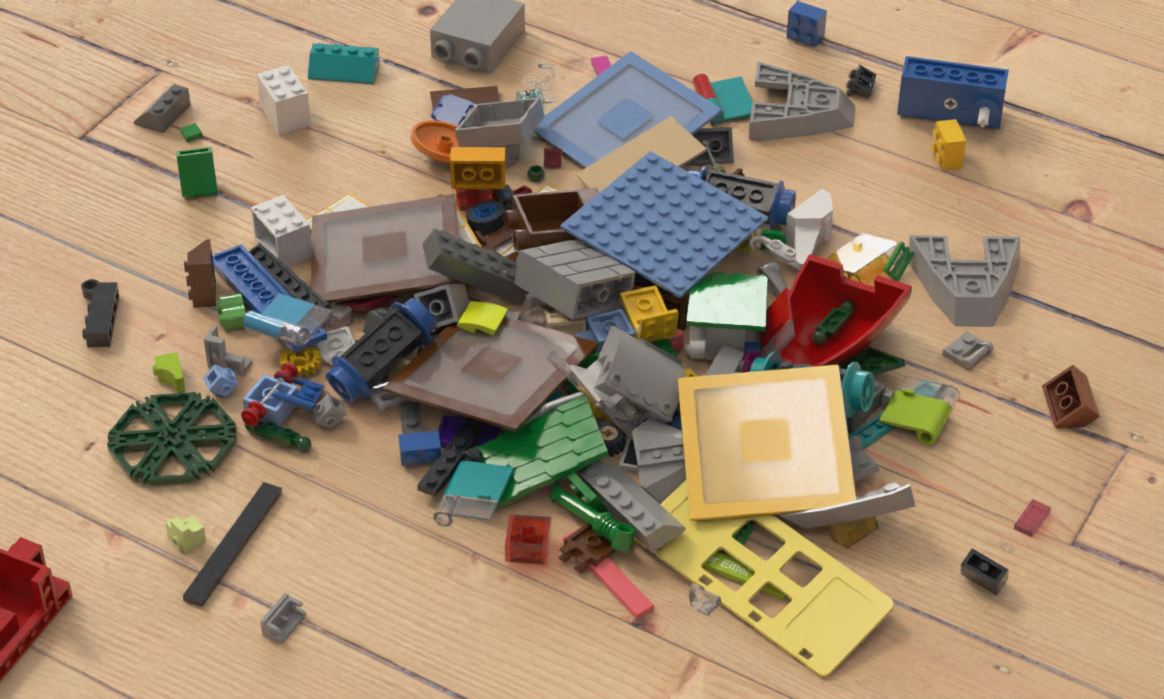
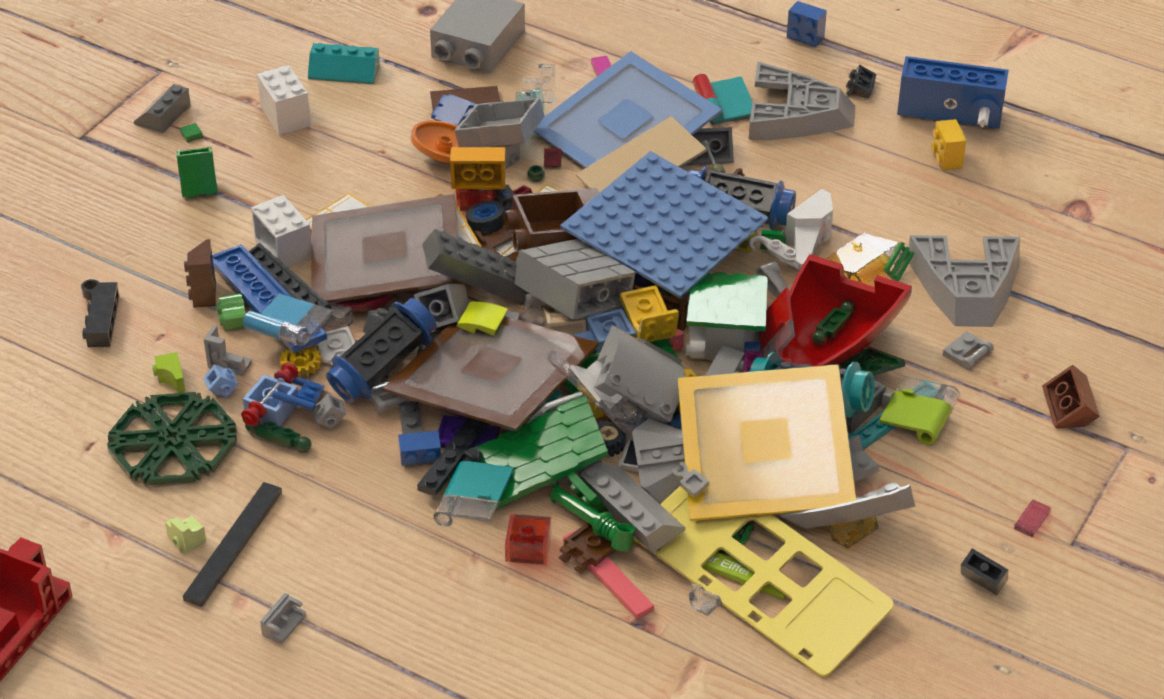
none -> light grey plate [672,462,709,498]

